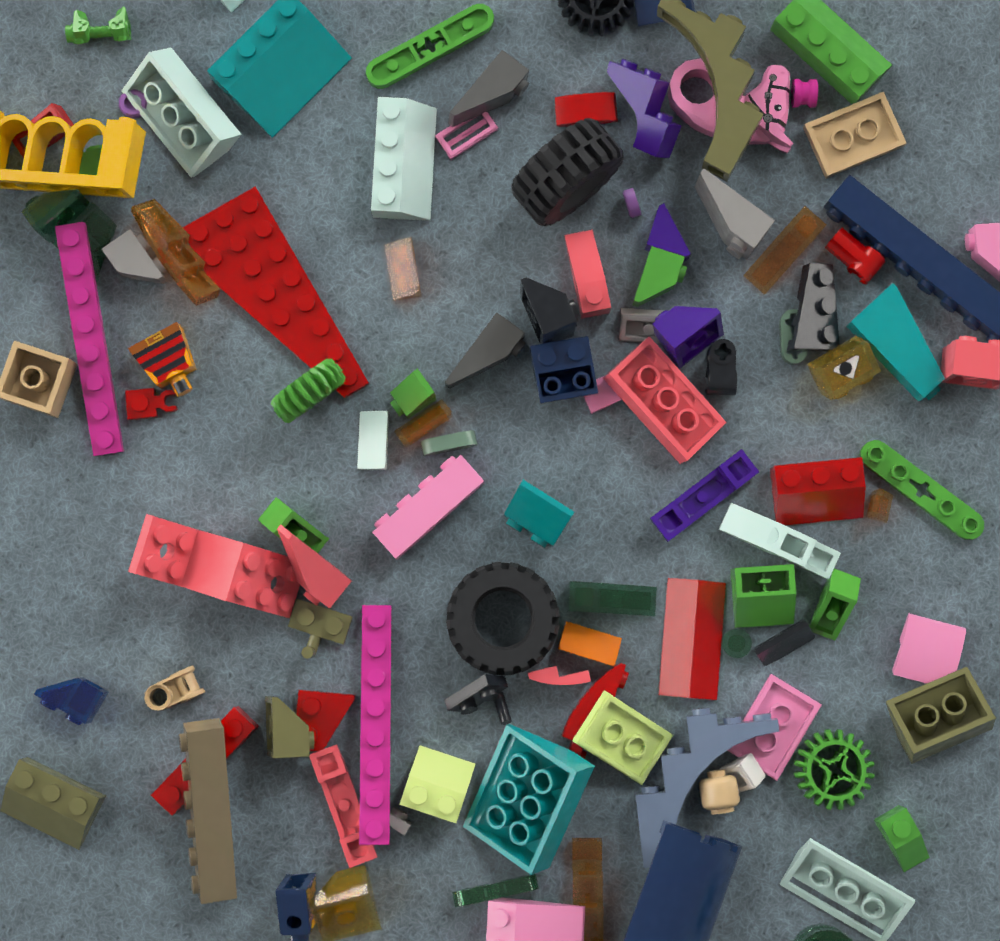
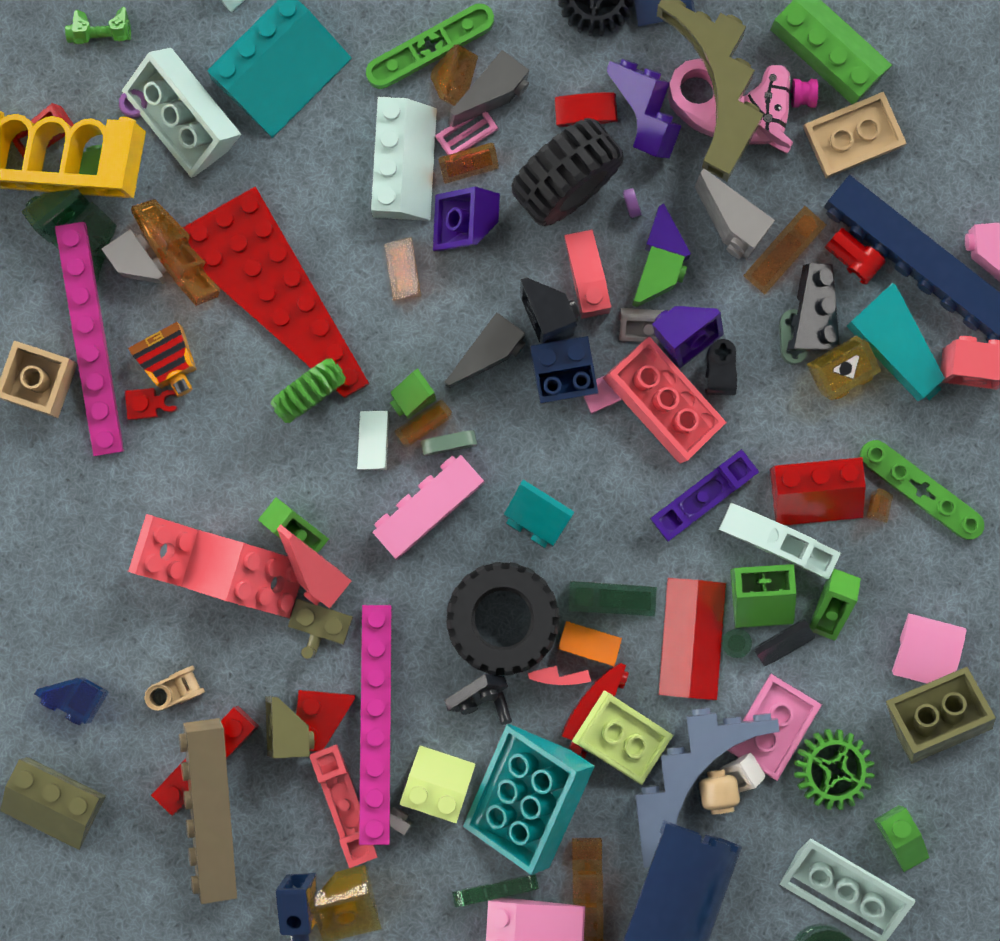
none -> clear orange slope [430,44,478,106]
none -> dark purple slope [433,186,500,251]
none -> clear orange slope [438,143,499,184]

